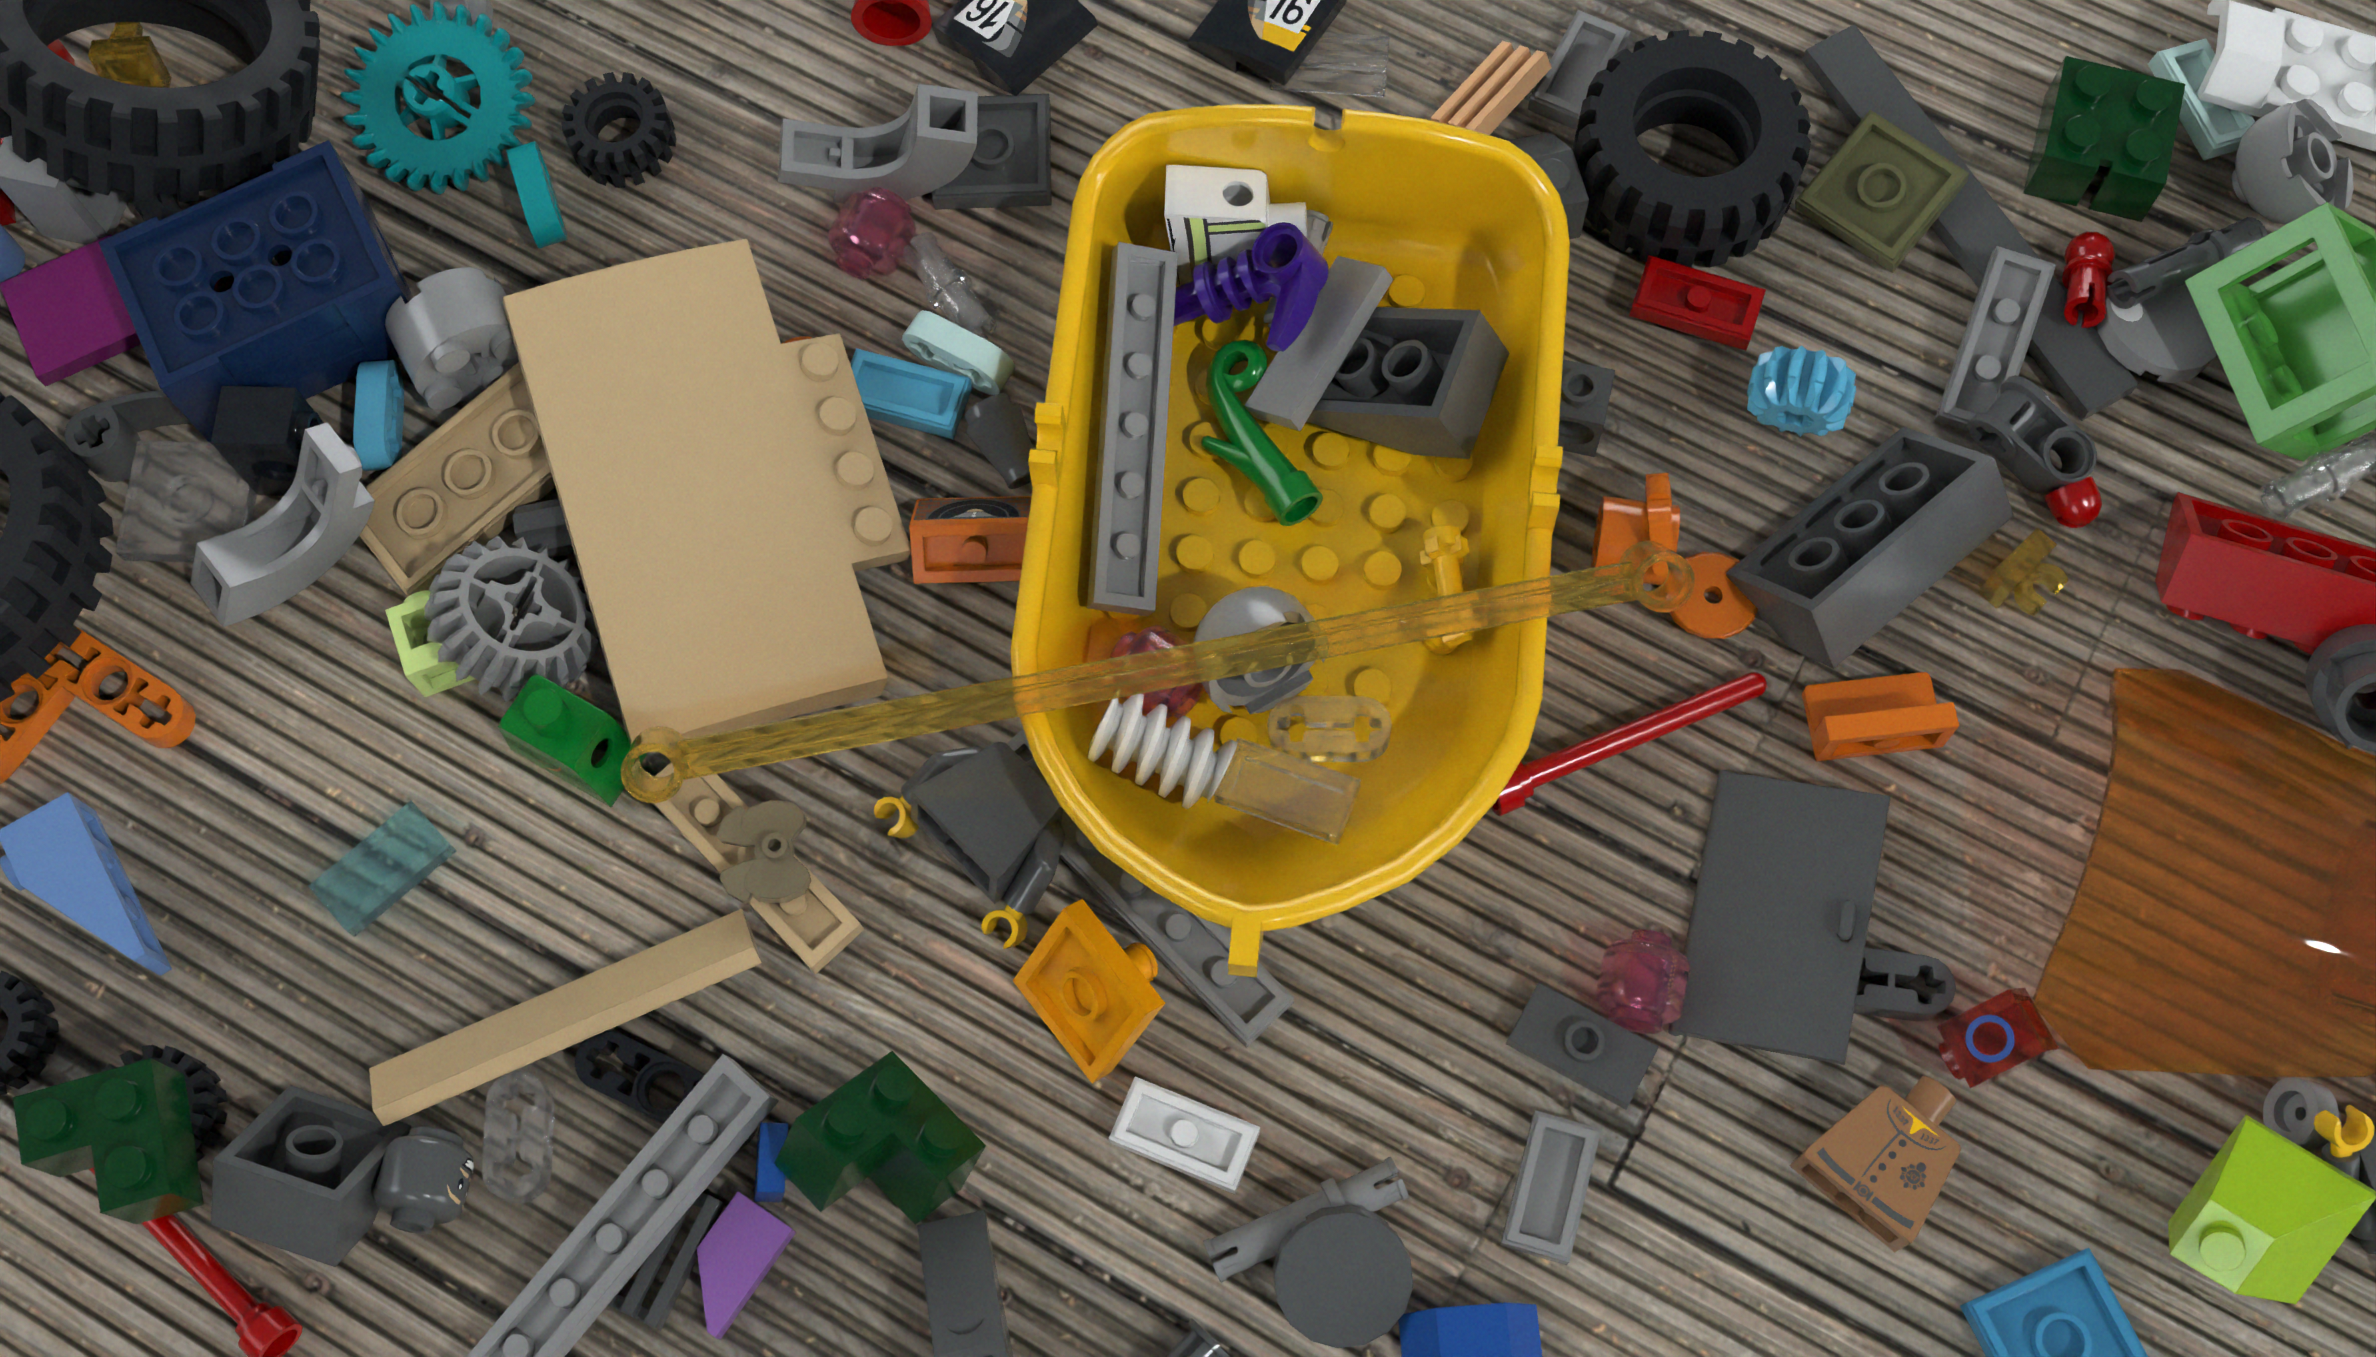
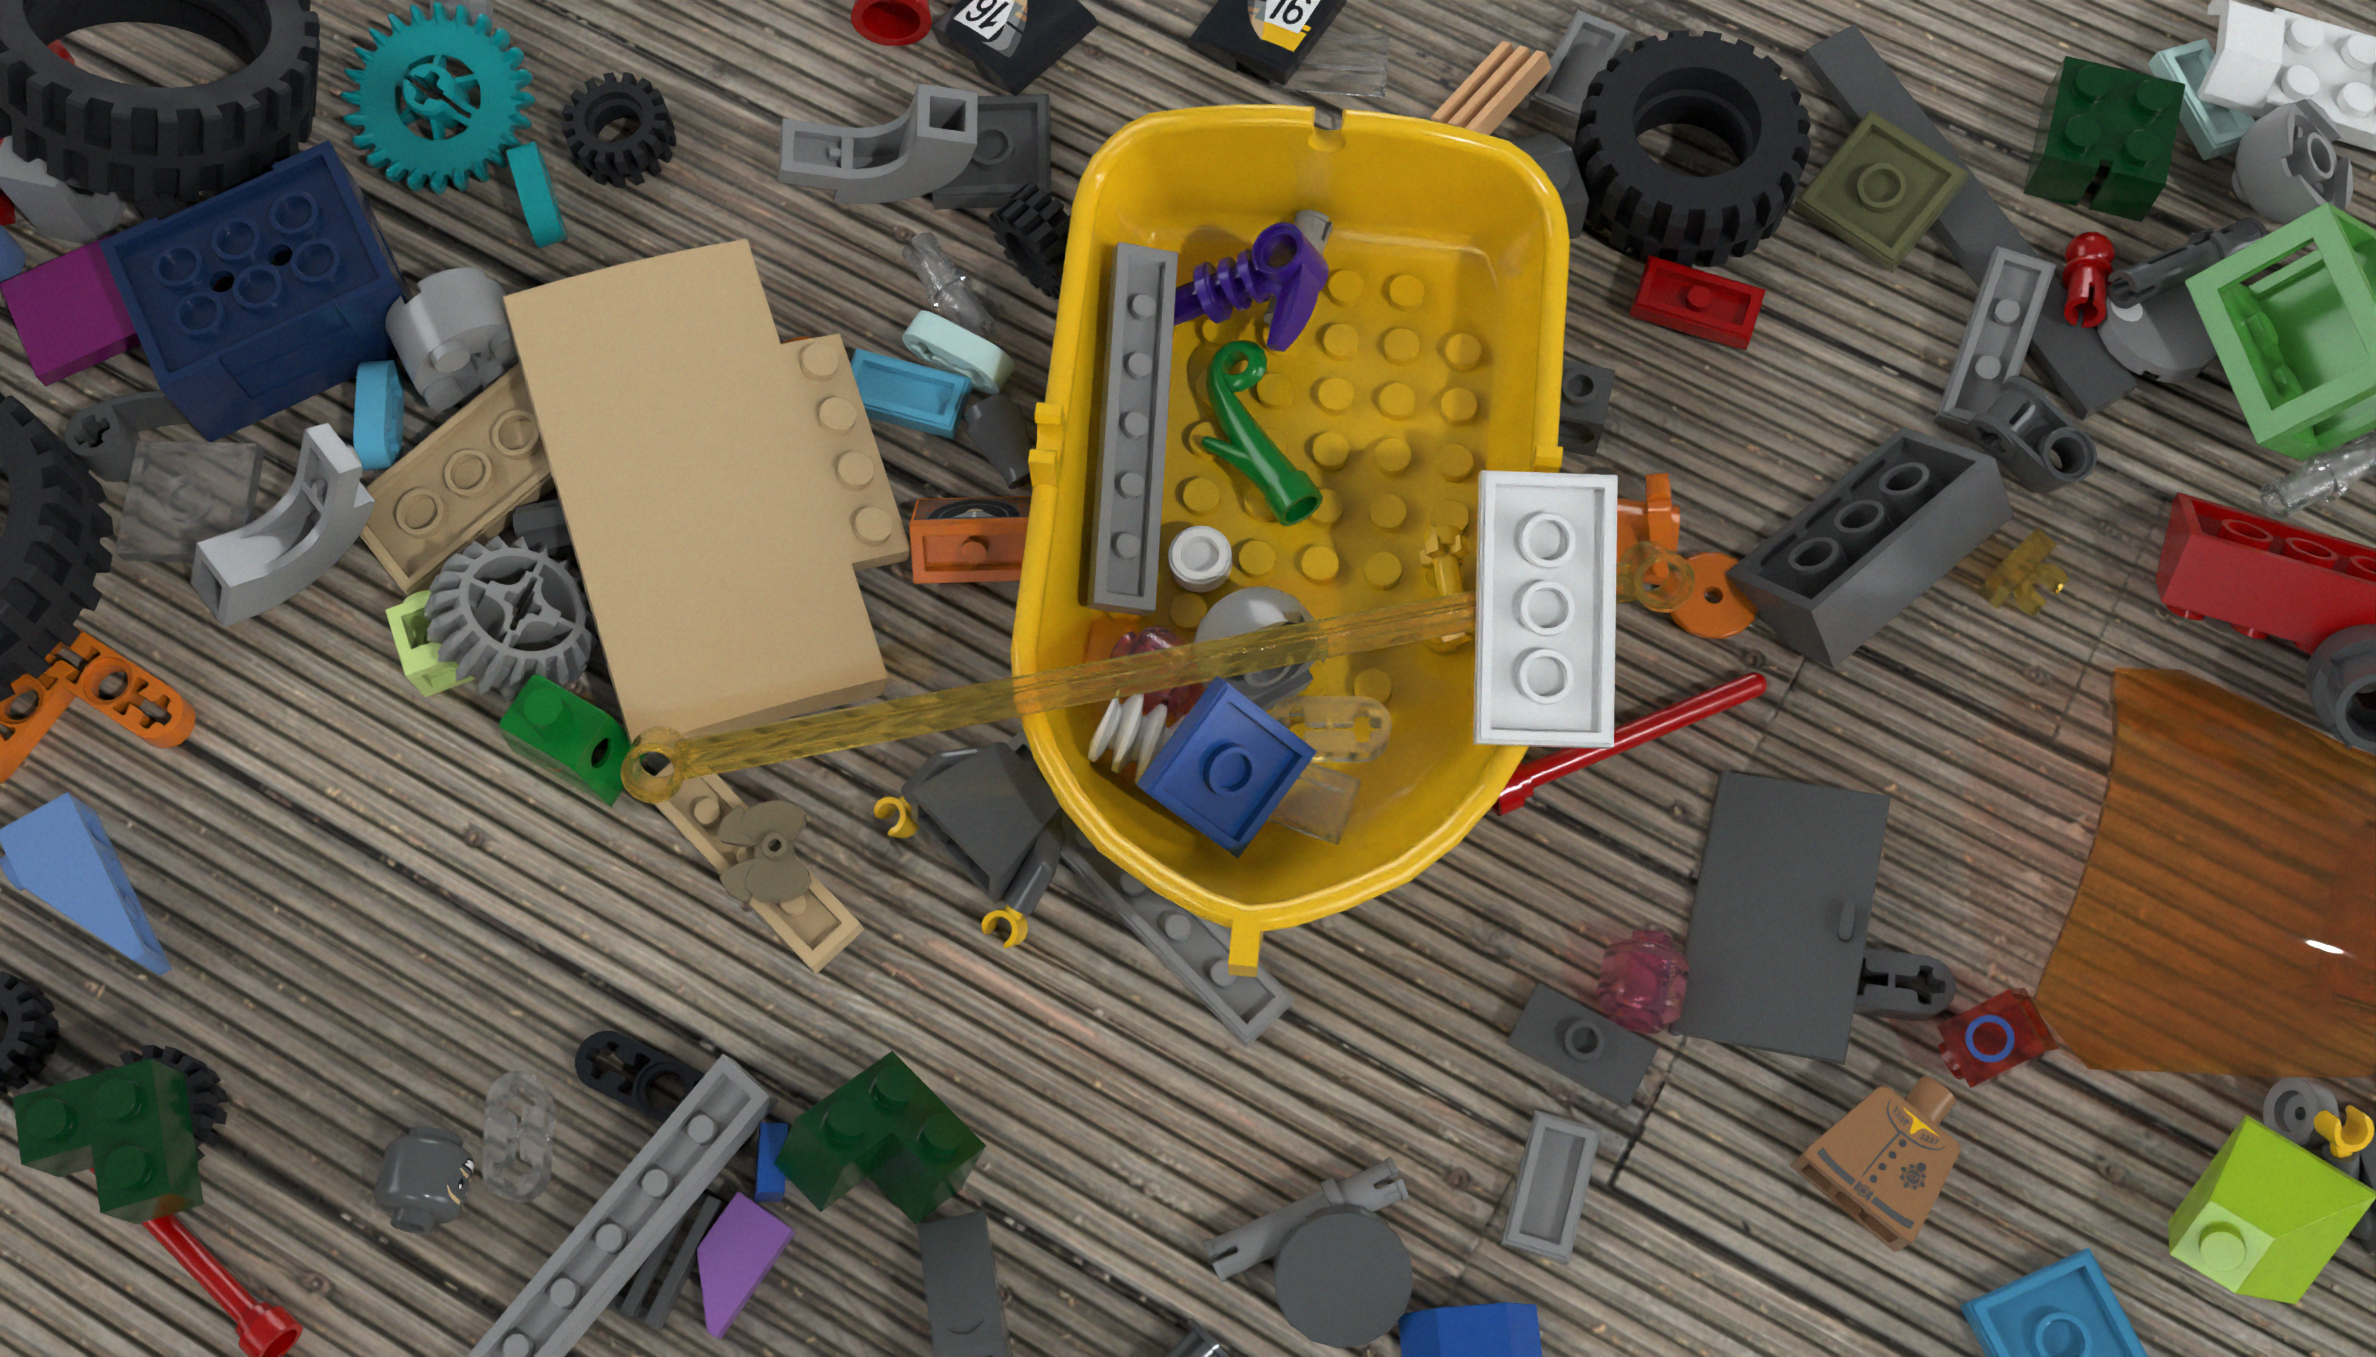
clear yellow tile [88,22,172,88] -> none
black brick [211,386,324,496] -> none
dark grey slope [211,1085,411,1267] -> none
clear light blue tile [308,801,456,937] -> none
tan tile [369,909,762,1126] -> none
clear pink head [828,187,916,279] -> none
light orange tile [1013,898,1165,1084] -> none
white plate [1109,1076,1260,1194] -> none
white torso [1164,165,1307,286] -> none
light grey tile [1245,256,1394,431] -> none
dark grey slope [1306,307,1509,459] -> none
medium azure gear [1747,345,1856,437] -> none
orange panel [1802,672,1959,762] -> none
red hinge [2044,476,2102,528] -> none
none -> black tyre [988,183,1071,299]
none -> blue tile [1136,675,1317,858]
none -> white tile [1168,526,1232,593]
none -> white tile [1473,470,1618,749]

